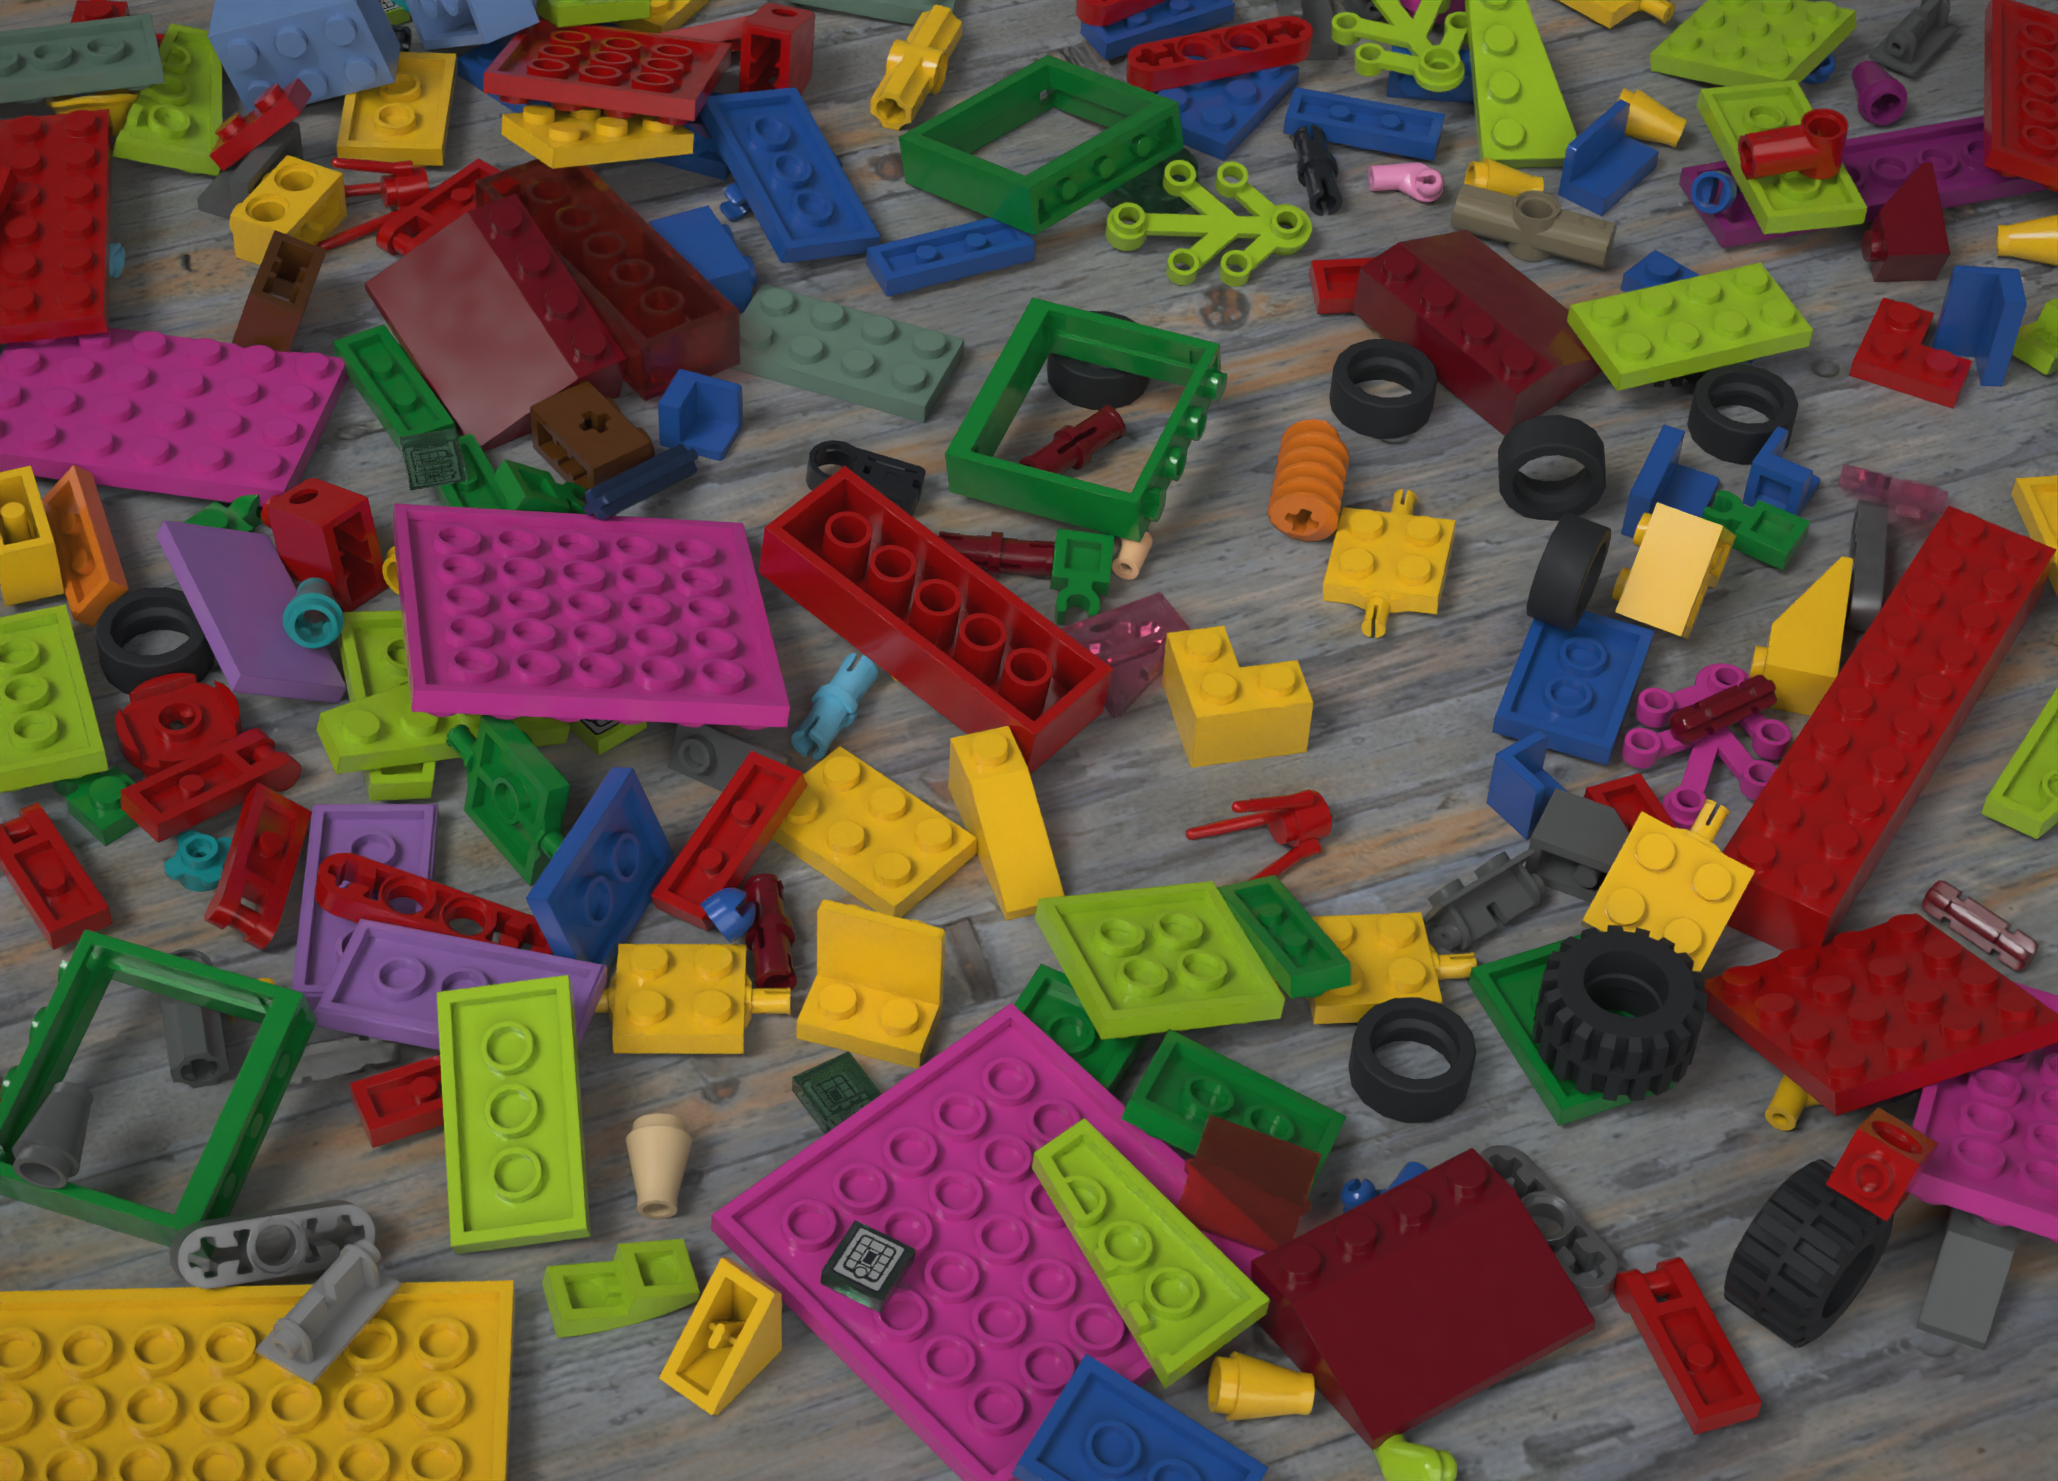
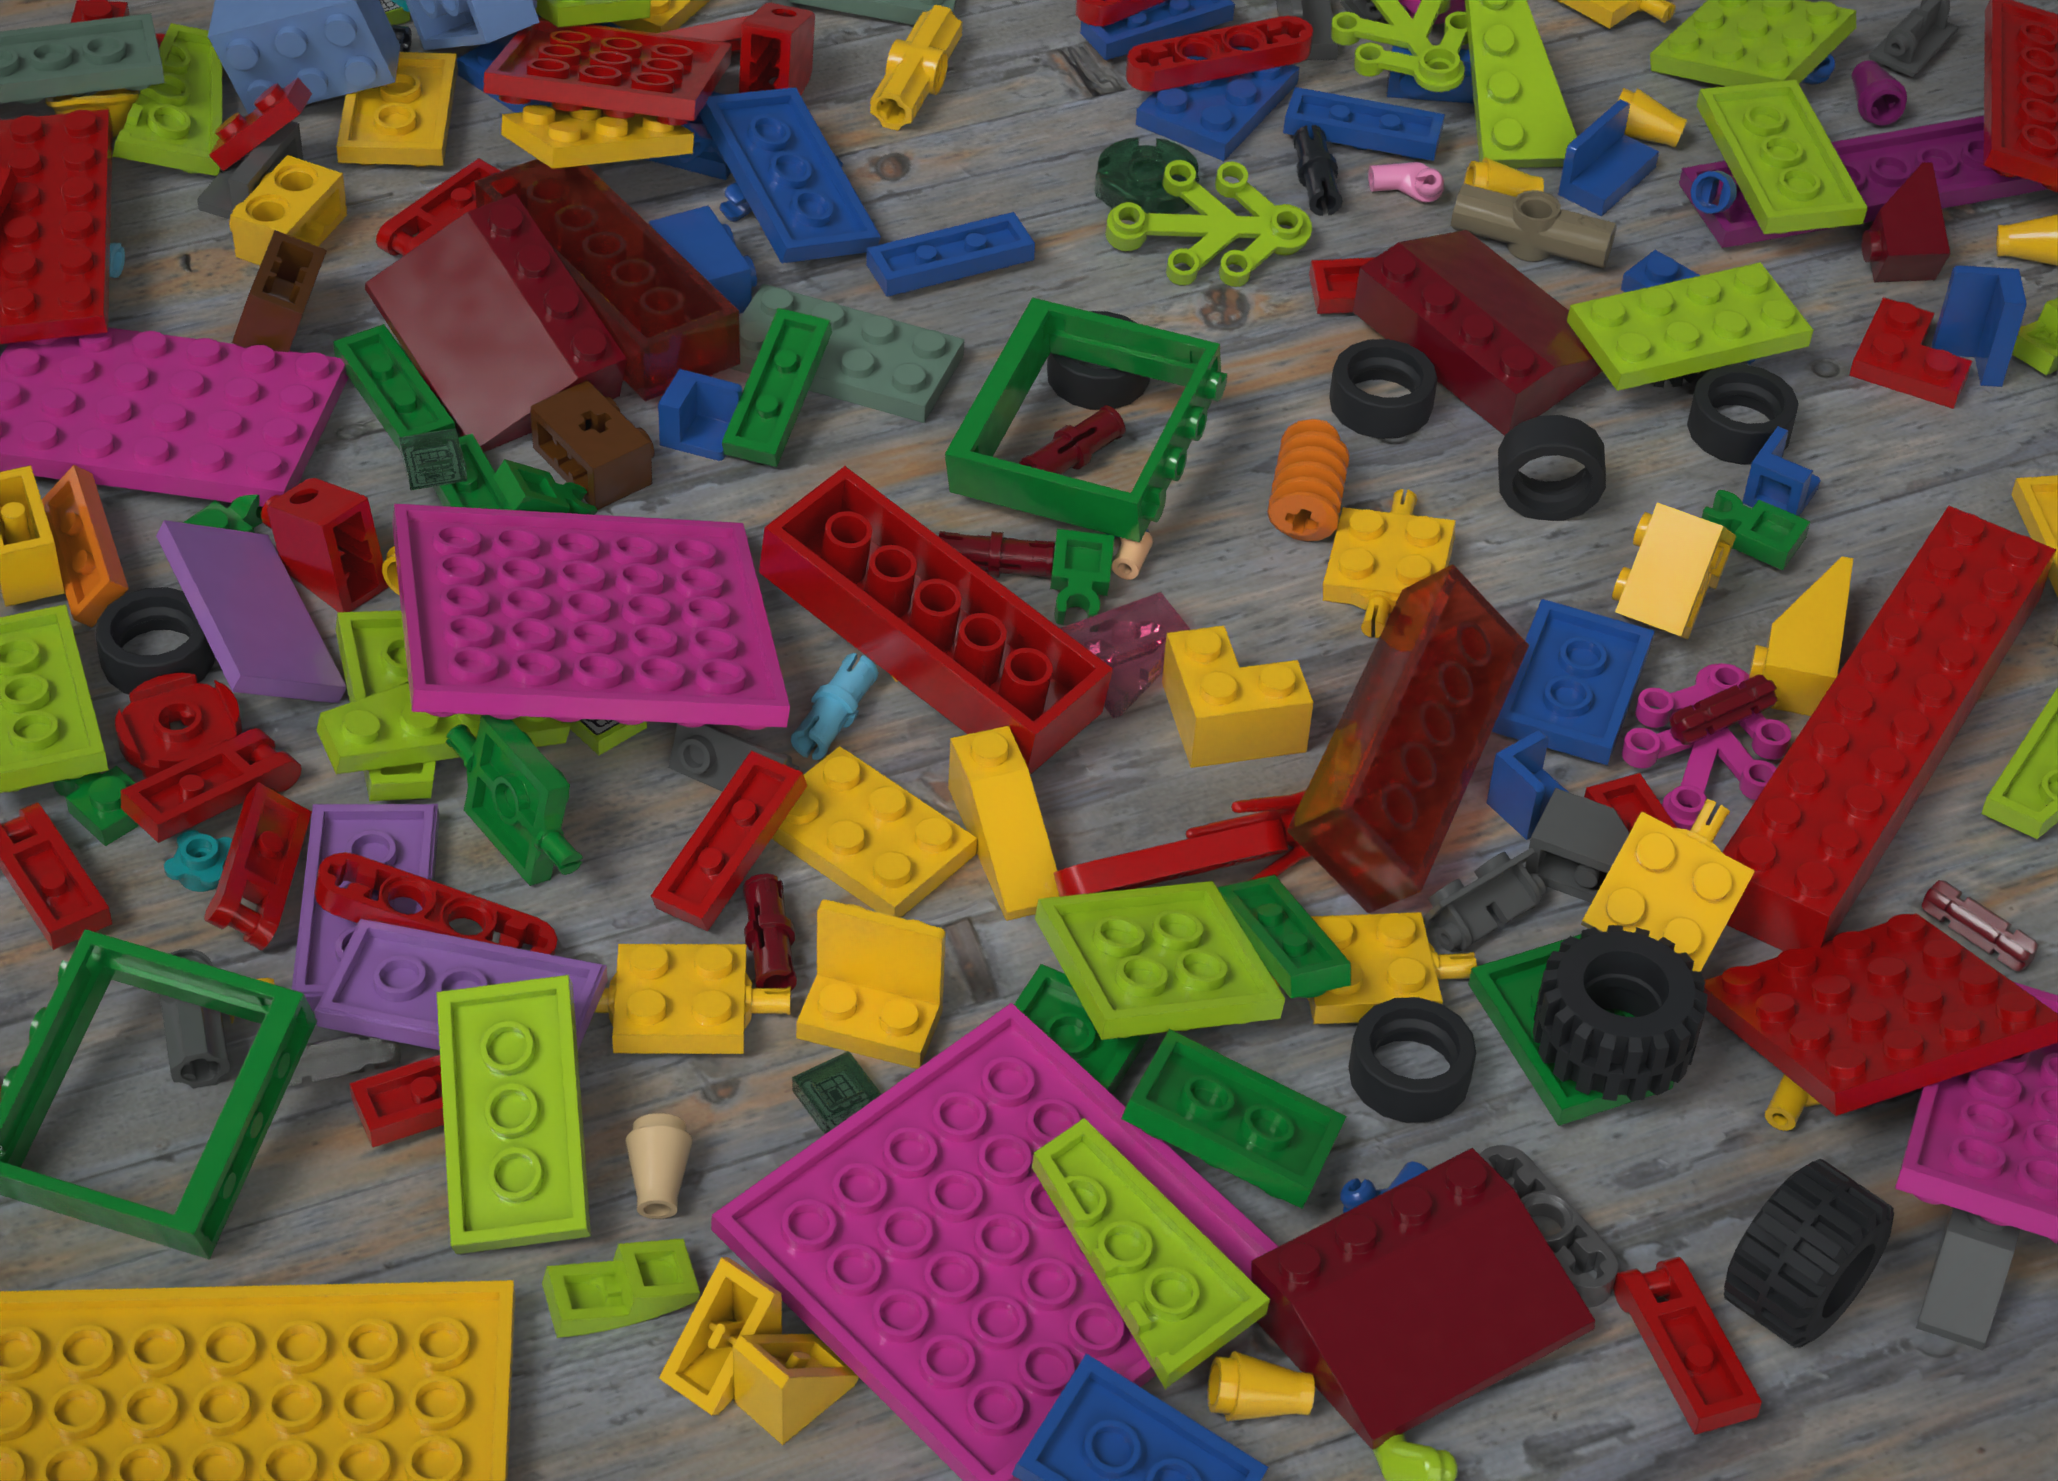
dark grey cone [12,1082,93,1189] -> none
flat silver beam [169,1200,375,1289] -> none
light grey hinge [256,1240,401,1385] -> none
teal cone [283,577,344,649] -> none
red plant [317,158,430,250] -> none
blue plate [525,767,676,970] -> none
dark blue axle [583,444,699,521] -> none
blue hinge [700,887,756,944] -> none
black piece [806,440,926,517] -> none
tile [820,1220,916,1313] -> none
green window [898,55,1184,235] -> none
clear red piece [1177,1114,1321,1253] -> none
black tyre [1526,513,1611,631] -> none
blue panel [1621,424,1719,538] -> none
red piece [1738,108,1849,180] -> none
red brick [1826,1107,1939,1222] -> none
clear pink wing [1838,464,1950,522] -> none
flat silver beam [1844,499,1888,632] -> none
none -> green plate [722,308,832,467]
none -> yellow slope [733,1334,859,1445]
none -> red beam [1053,819,1289,897]
none -> clear red brick [1287,564,1529,914]

